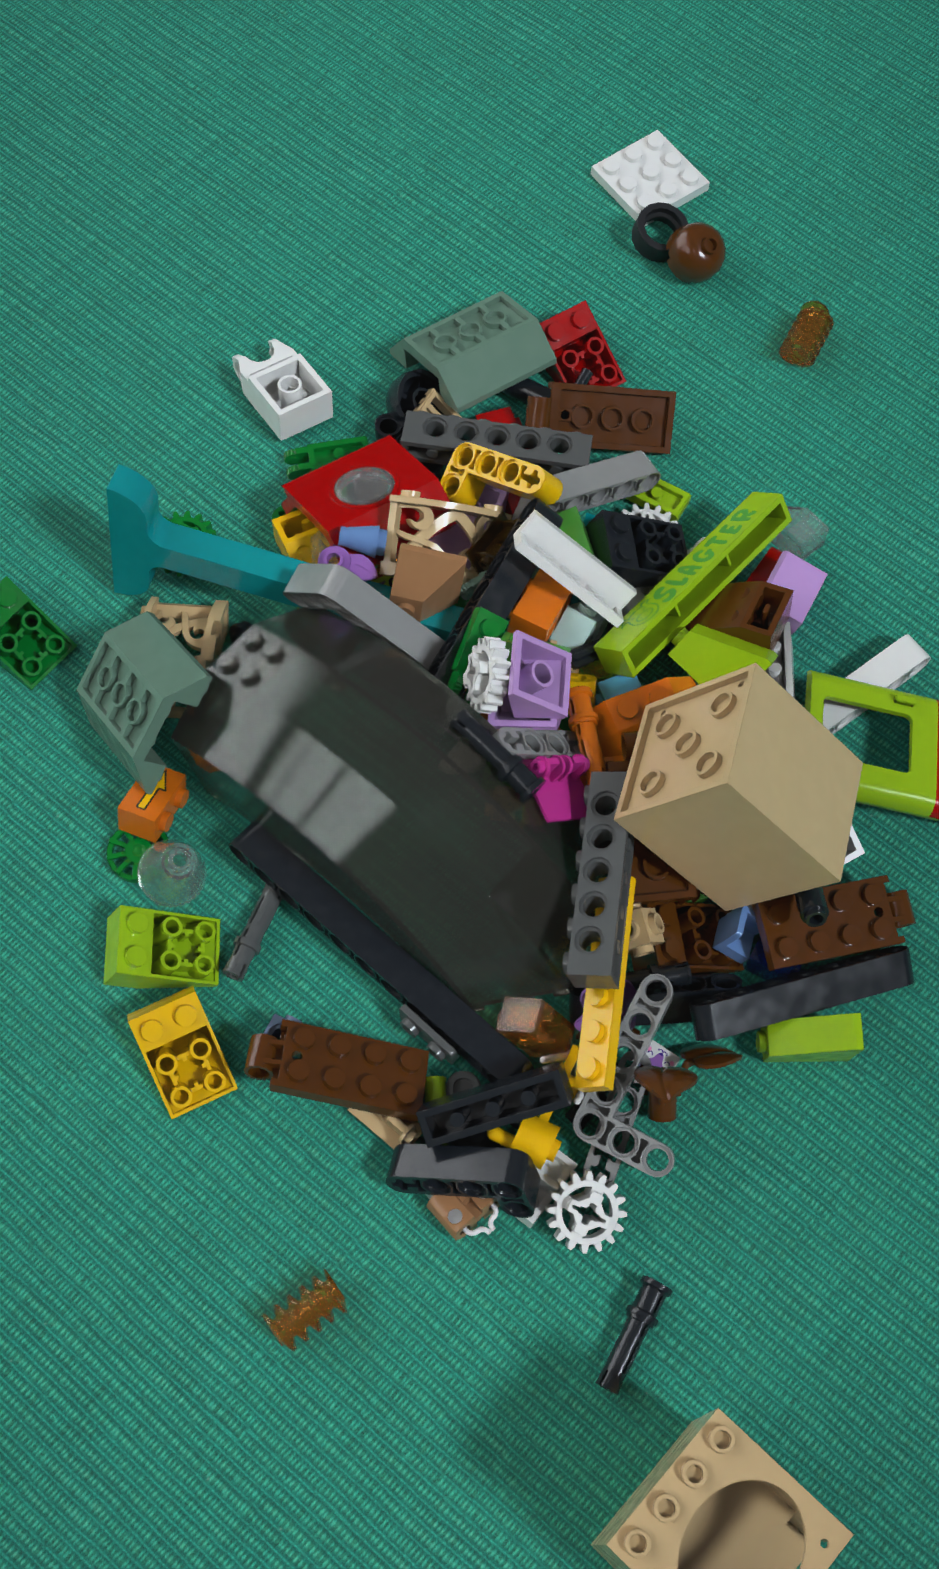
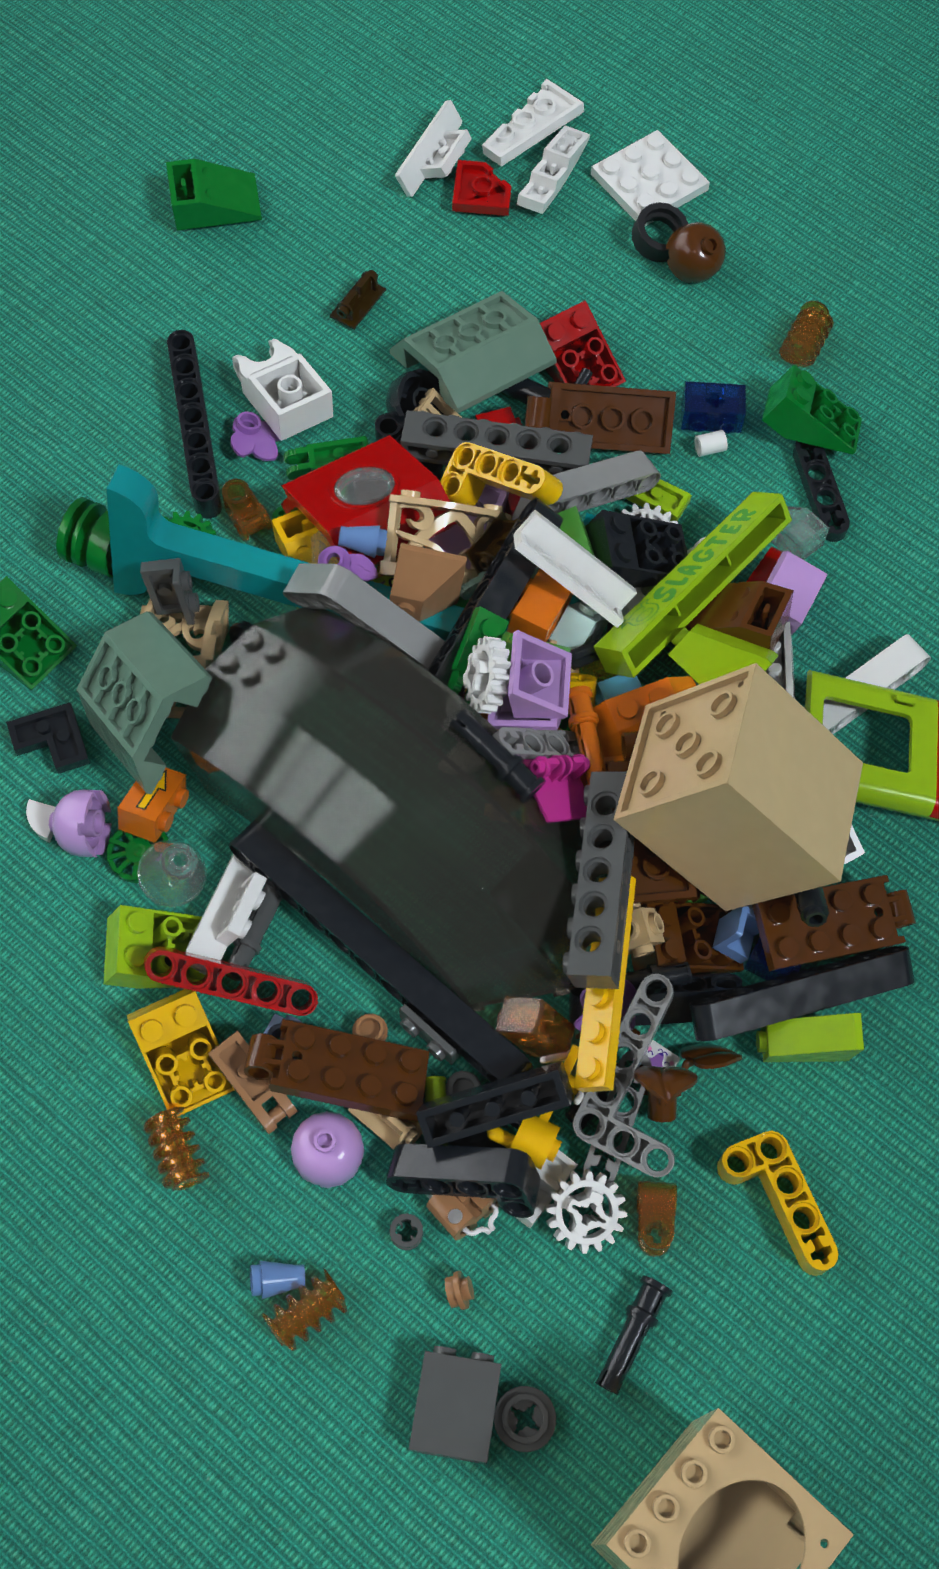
none -> black plate [6,702,90,774]
none -> white tile [26,799,56,843]
none -> lavender cylinder [49,790,111,857]
none -> green wheel [56,497,113,578]
none -> dark grey bracket [140,558,200,625]
none -> clear orange piece [143,1107,210,1191]
none -> red beam [144,947,318,1016]
none -> green slope [166,159,262,231]
none -> black beam [167,330,222,519]
none -> white bracket [185,854,267,974]
none -> medium nougat plate [207,1031,298,1134]
none -> clear orange piece [222,479,273,542]
none -> medium lavender plate [230,412,280,461]
none -> medium blue cone [250,1260,305,1299]
none -> lavender cylinder [291,1111,364,1188]
none -> dark brown hinge [330,270,386,330]
none -> medium nougat plate [352,1014,388,1041]
none -> dark grey bush [390,1213,423,1251]
none -> white bracket [395,100,472,197]
none -> dark grey panel [409,1346,502,1465]
none -> medium nougat plate [445,1270,474,1310]
none -> red plate [452,160,511,216]
none -> white wing [482,79,584,167]
none -> dark grey gear [494,1386,556,1452]
none -> white slope [517,125,590,214]
none -> clear orange piece [637,1181,677,1257]
none -> clear blue brick [681,381,746,434]
none -> white hinge [694,430,728,457]
none -> yellow beam [717,1131,839,1276]
none -> green slope [762,365,862,455]
none -> black beam [793,441,850,542]

